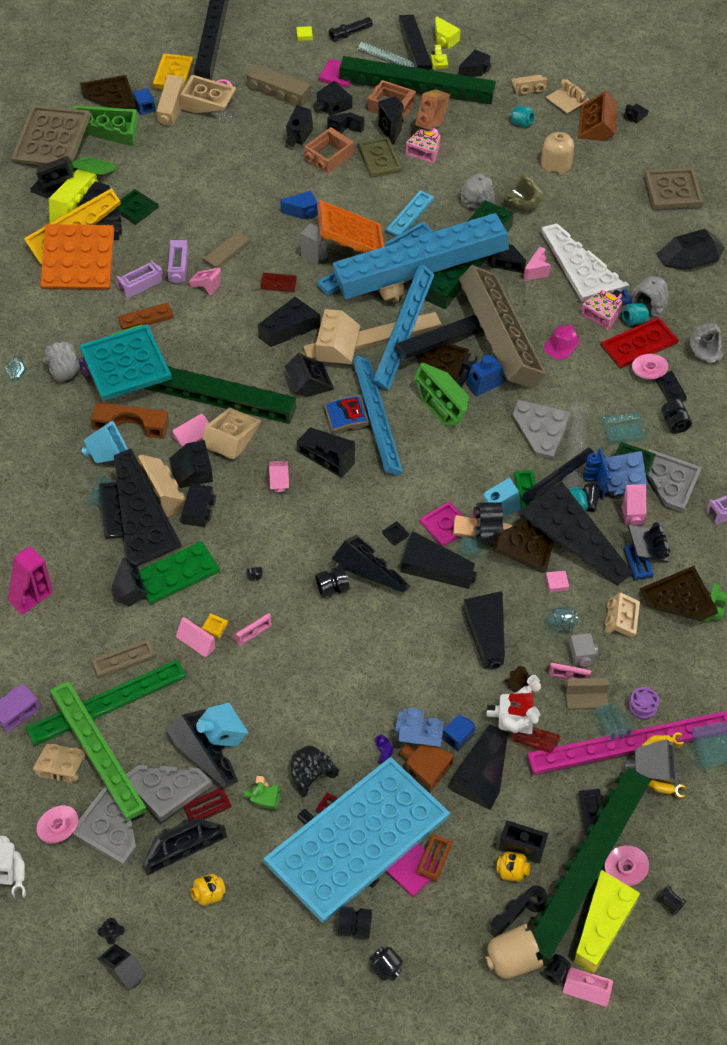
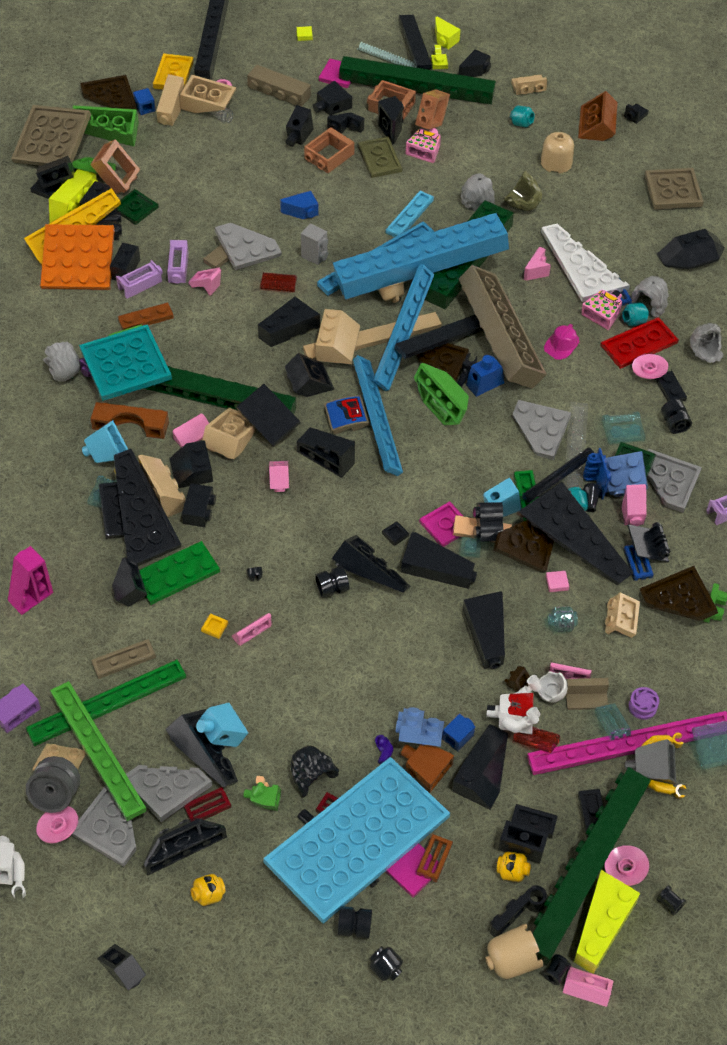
clear light blue plate [5,356,27,382] -> none
black plate [97,918,125,944] -> none
bright pink slope [176,617,215,657] -> none
orange plate [317,200,384,253] -> none
black pin [328,17,373,42] -> none
black slope [491,244,526,274] -> none
tan hinge [546,79,590,114] -> none
light grey brick [569,633,598,667] -> none
none -> dark grey wheel [26,756,80,813]
none -> nougat window [90,139,140,194]
none -> black brick [110,243,140,281]
none -> light grey plate [215,223,282,270]
none -> black tile [237,384,301,447]
none -> black plate [511,804,558,838]
none -> white hair [537,671,568,703]

